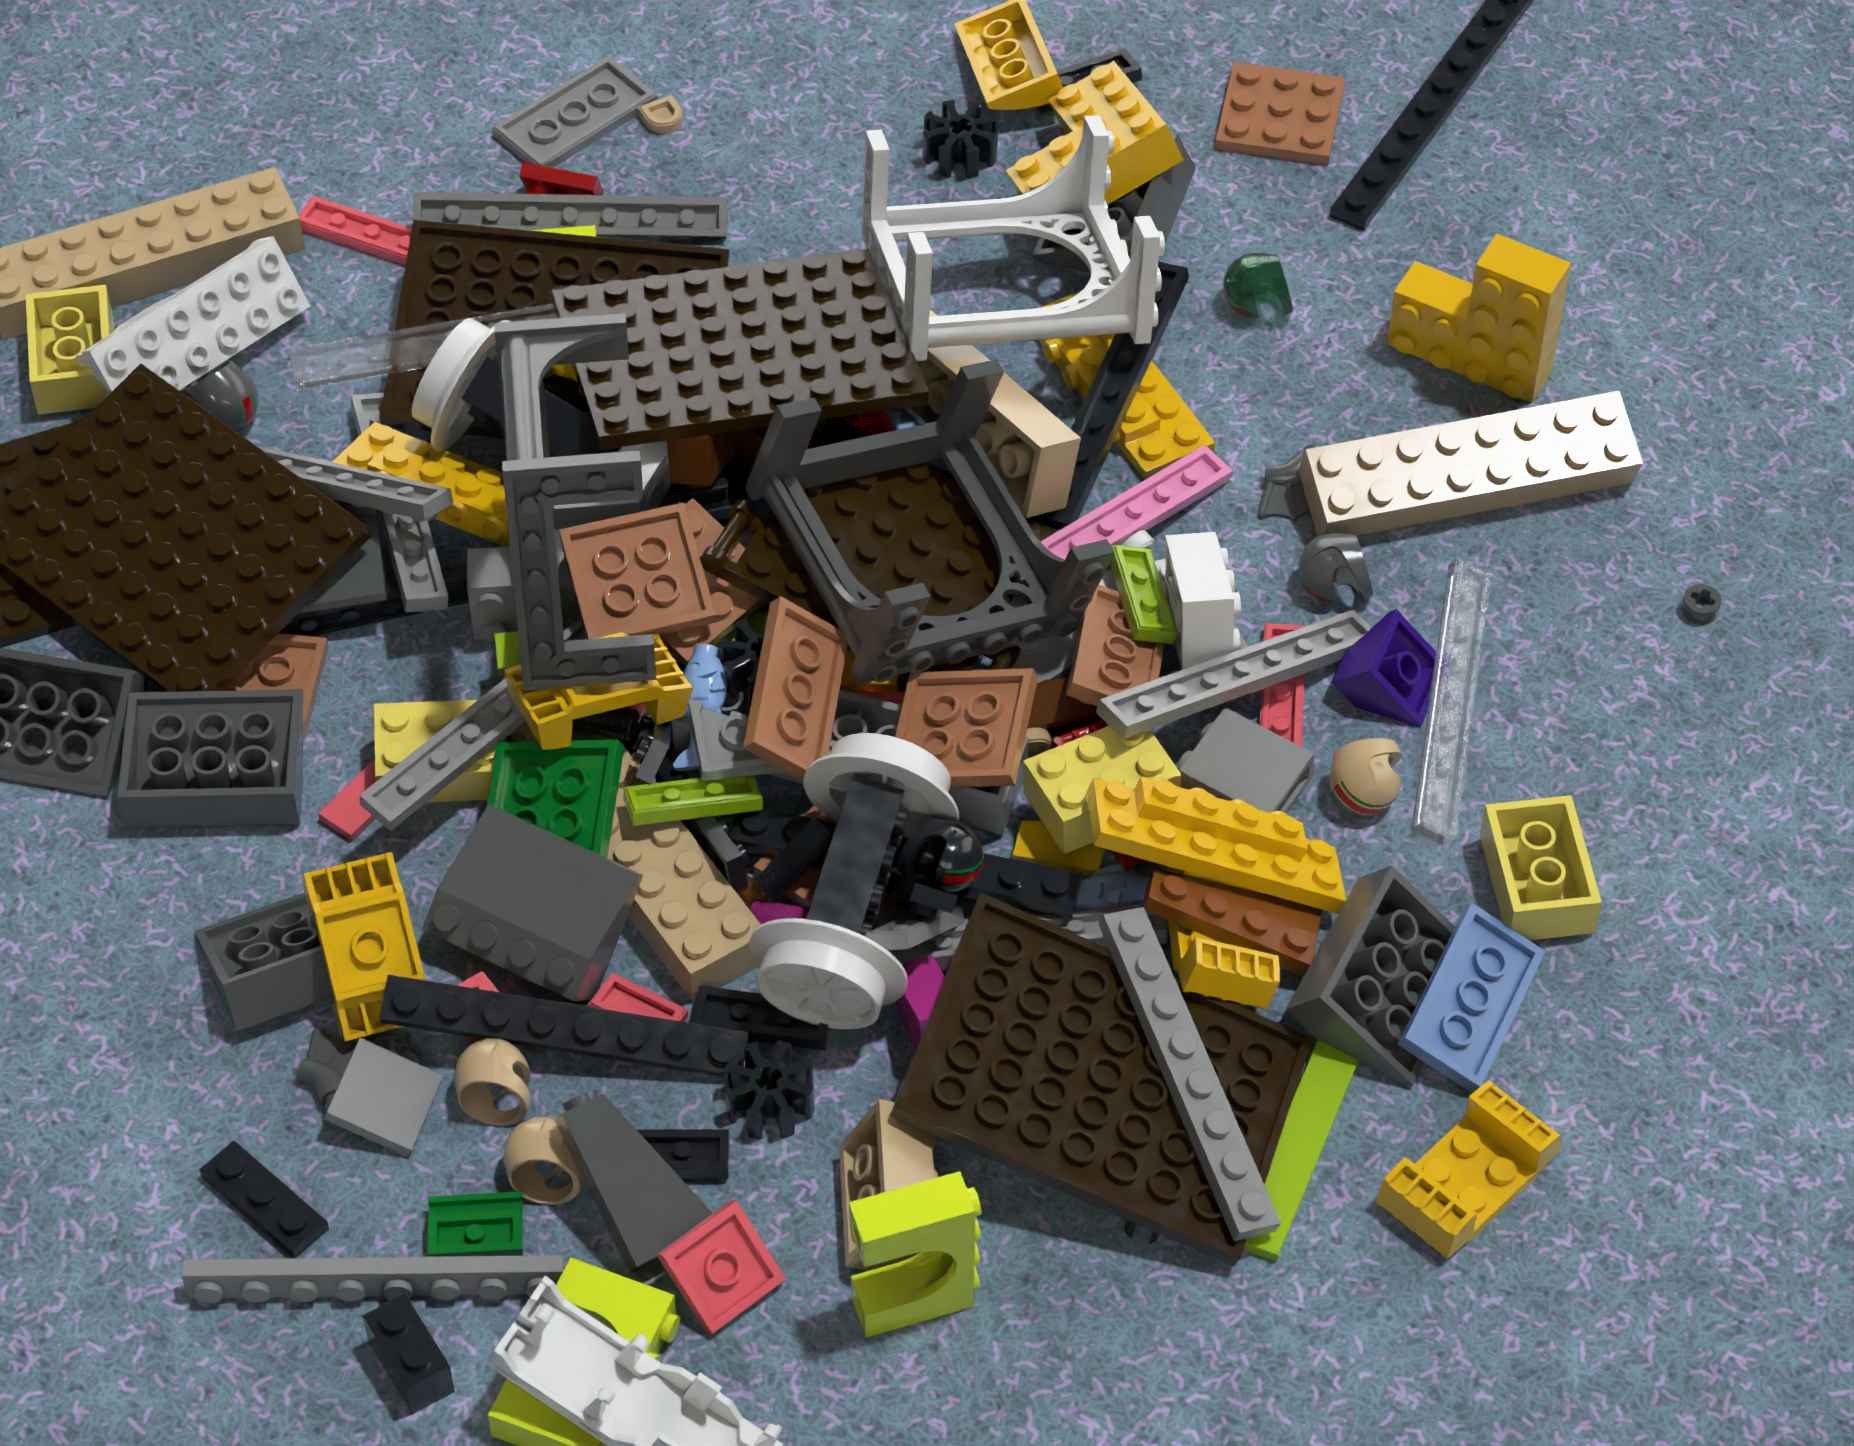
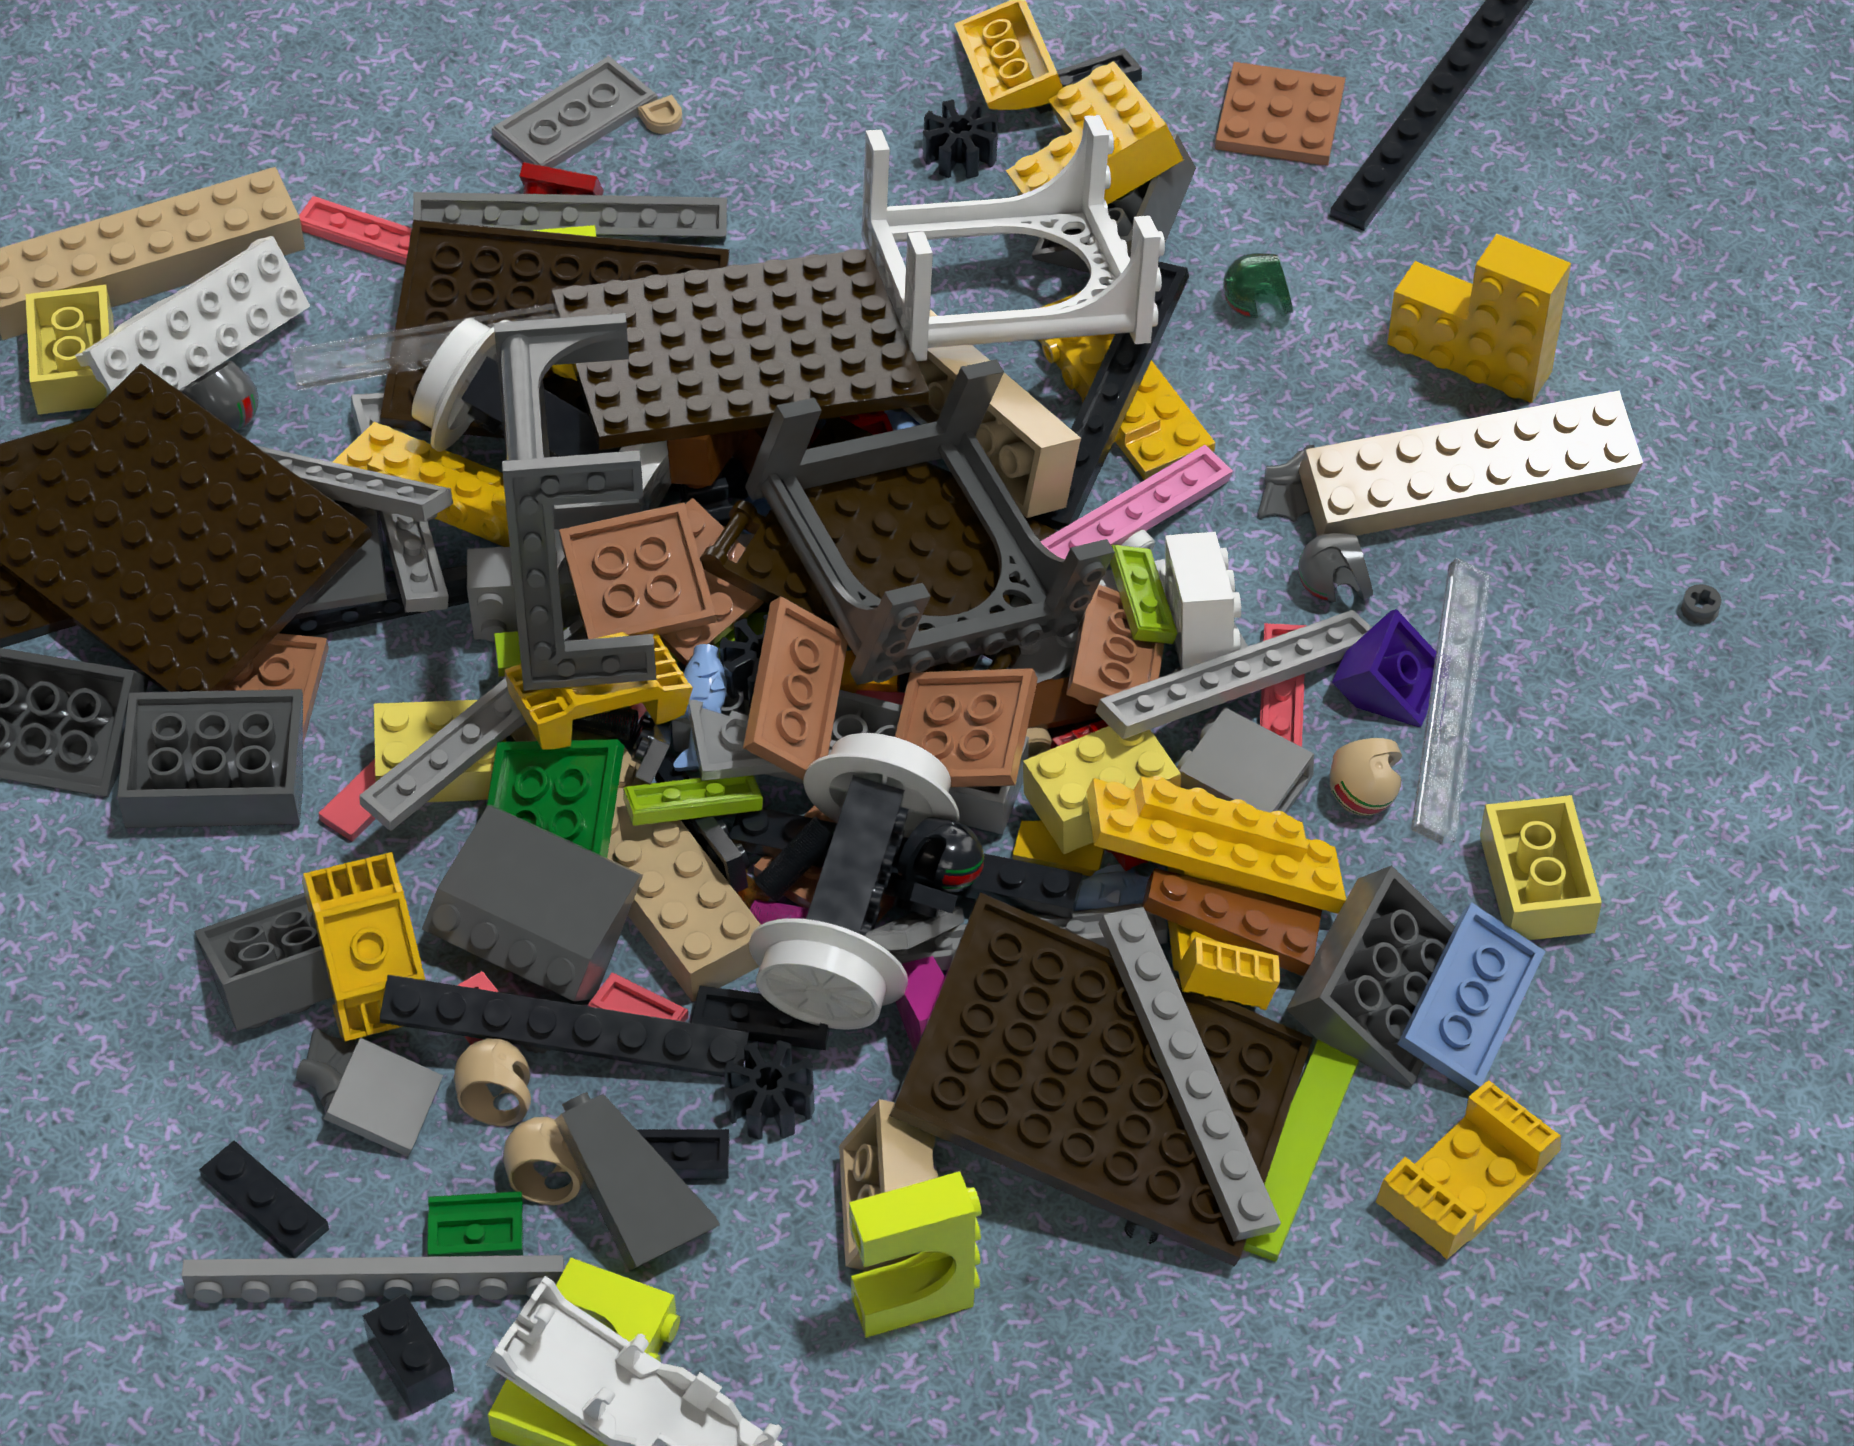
coral plate [656,1200,786,1334] -> none

